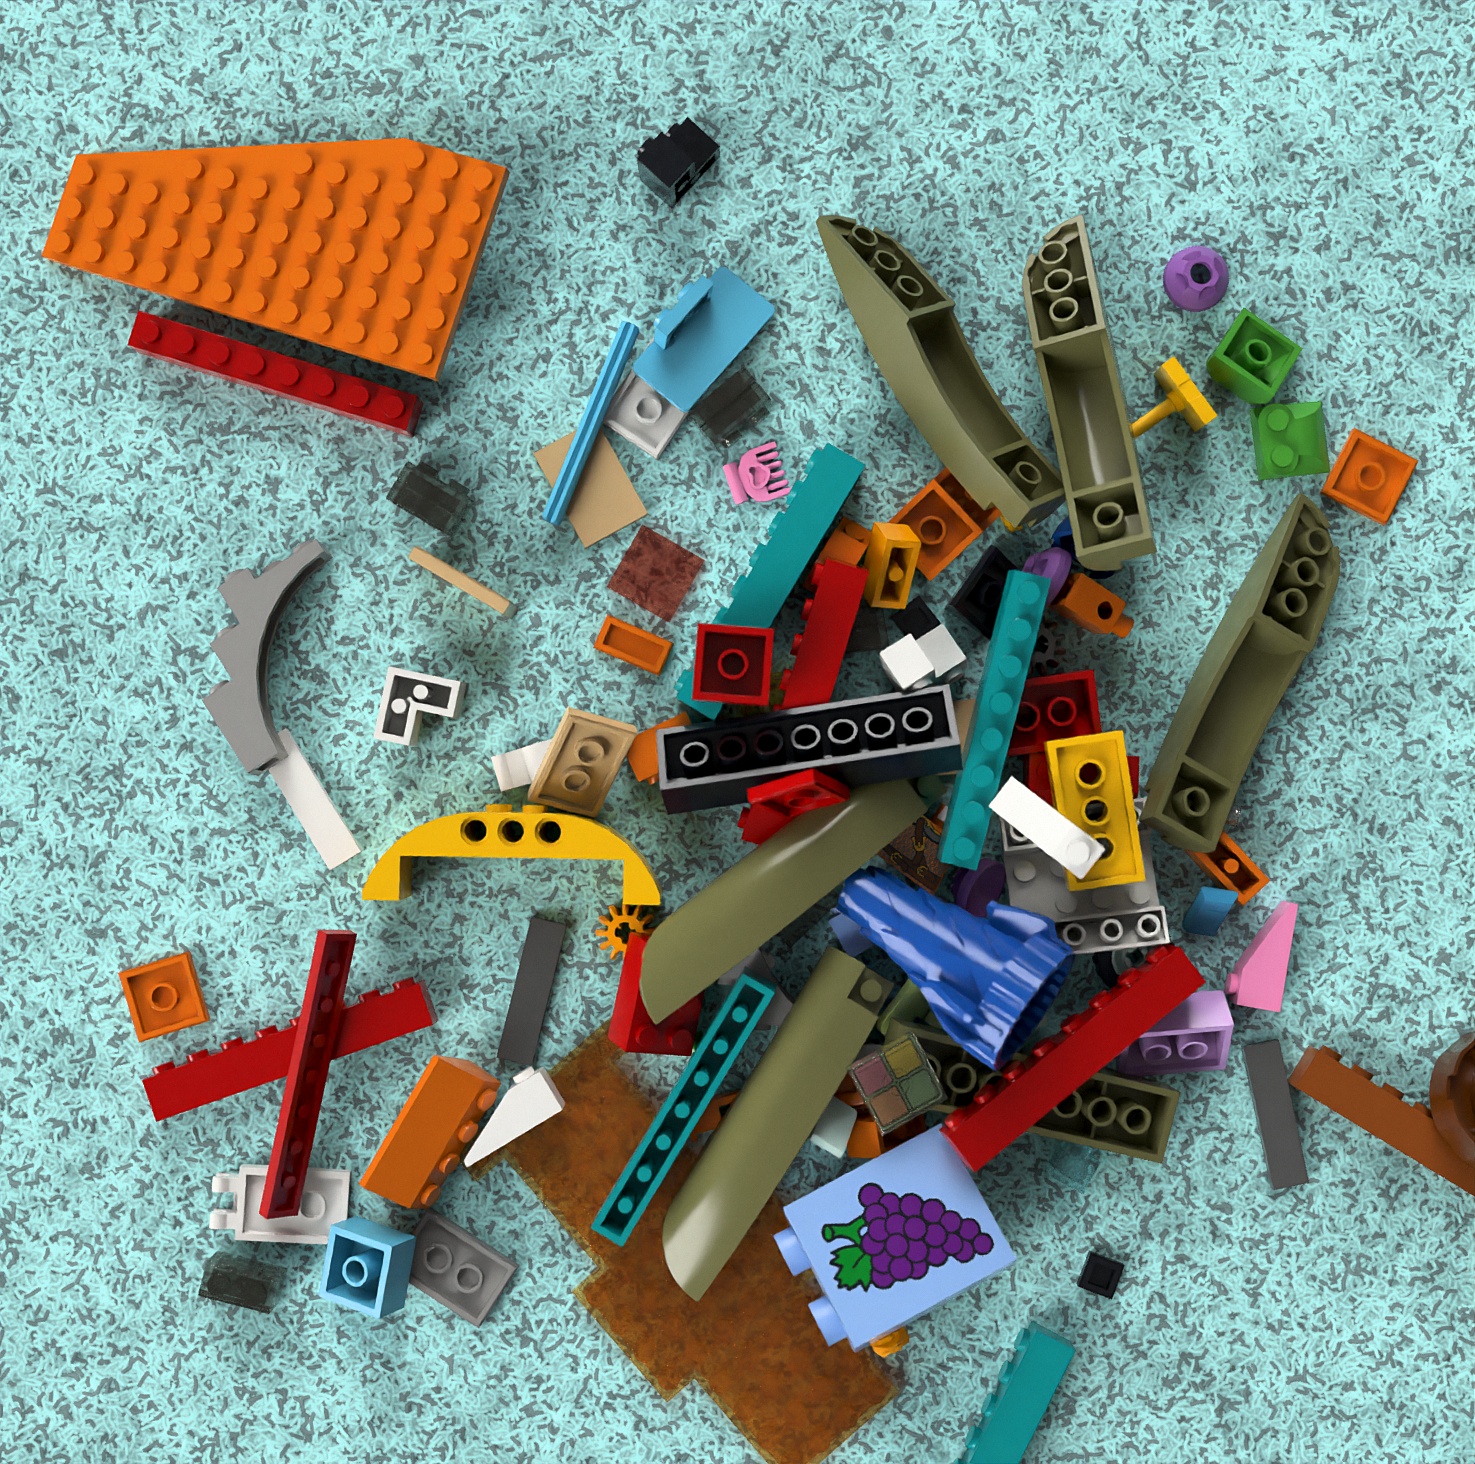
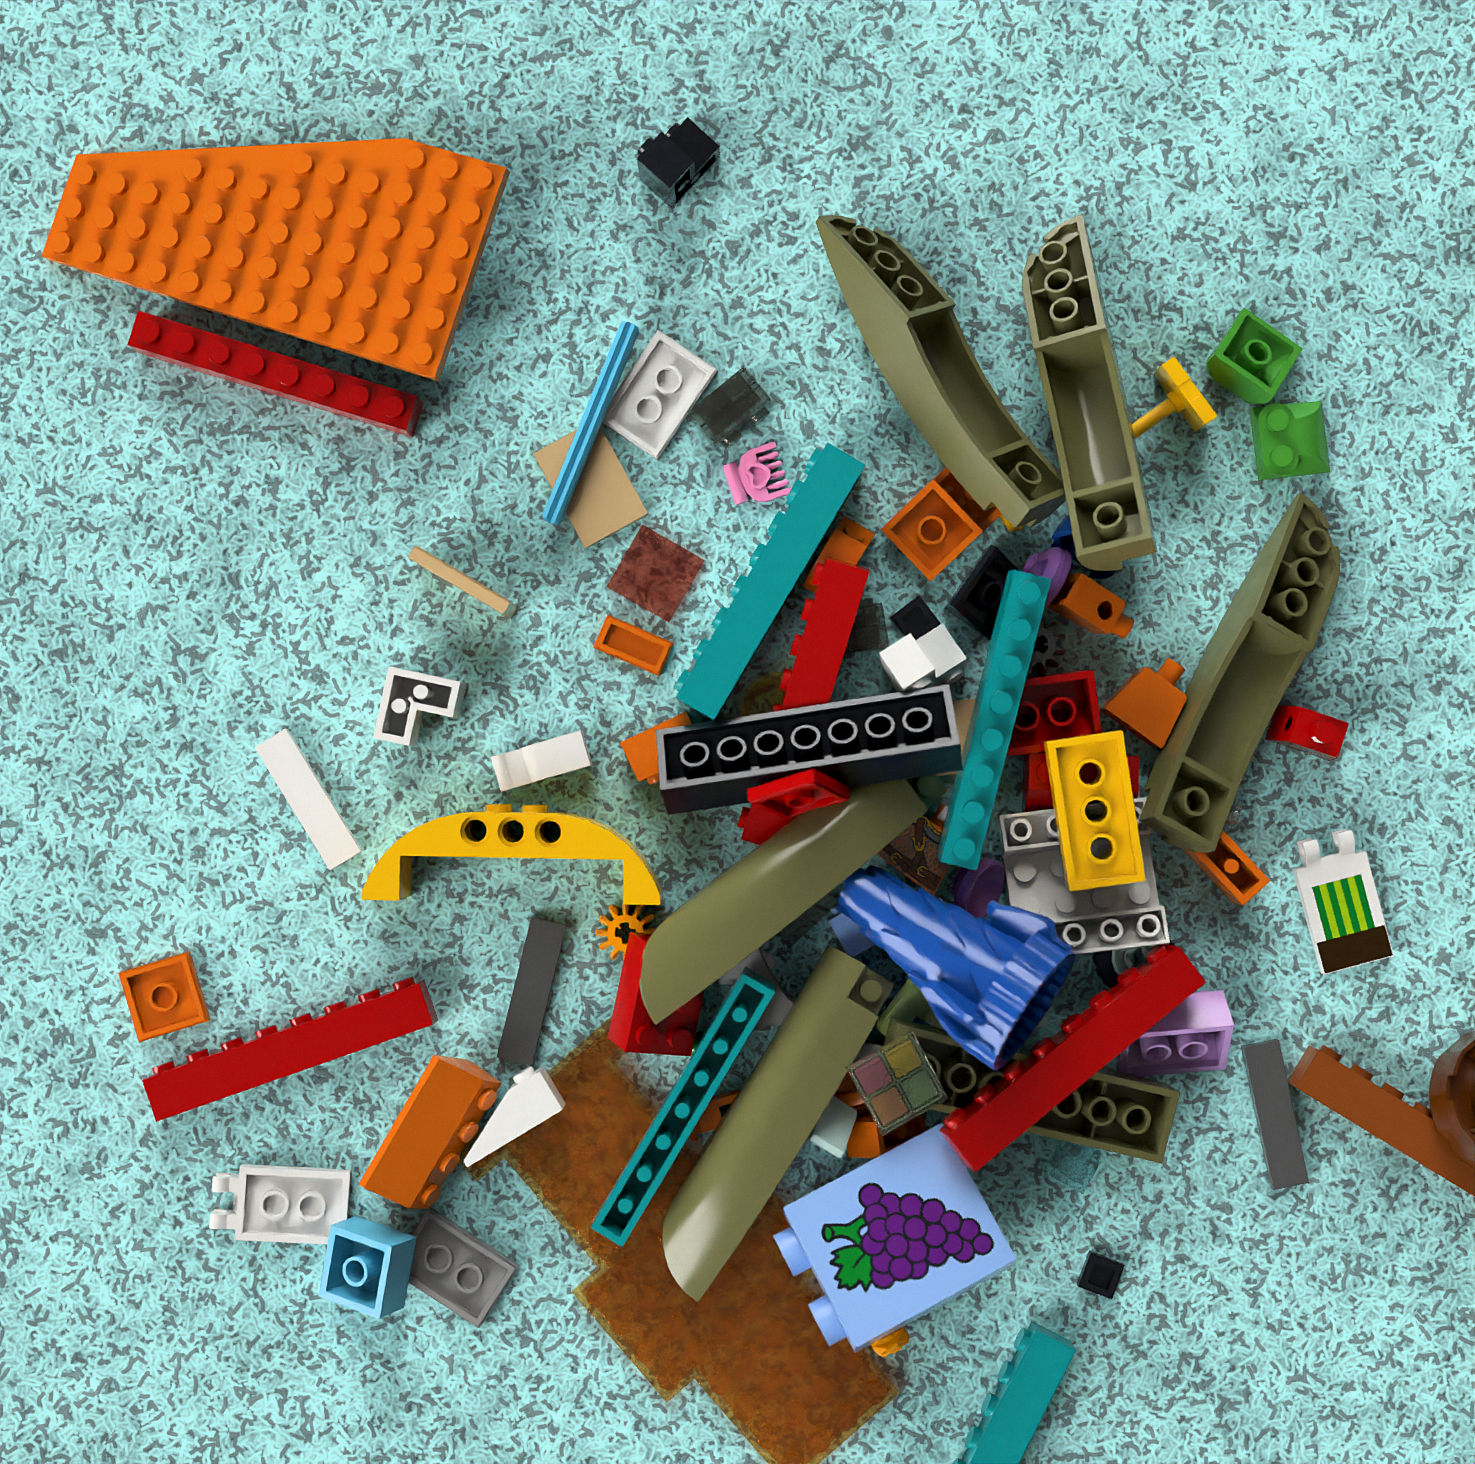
clear smoke brick [198,1251,288,1314] -> none
light grey arch [202,539,333,776] -> none
red plate [259,929,357,1219] -> none
clear smoke brick [386,461,474,539] -> none
tan tile [527,707,637,818] -> none
medium azure bracket [633,267,775,412] -> none
red brick [692,623,774,707] -> none
light orange brick [863,522,922,609] -> none
white slope [989,776,1105,879] -> none
medium lavender piece [1163,246,1229,312] -> none
dark azure tile [1182,886,1239,937] -> none
bright pink slope [1225,901,1298,1012] -> none
orange tile [1320,428,1418,526] -> none
none -> orange torso [1100,658,1187,749]
none -> red torso [1265,705,1349,761]
none -> tile [1292,829,1394,975]

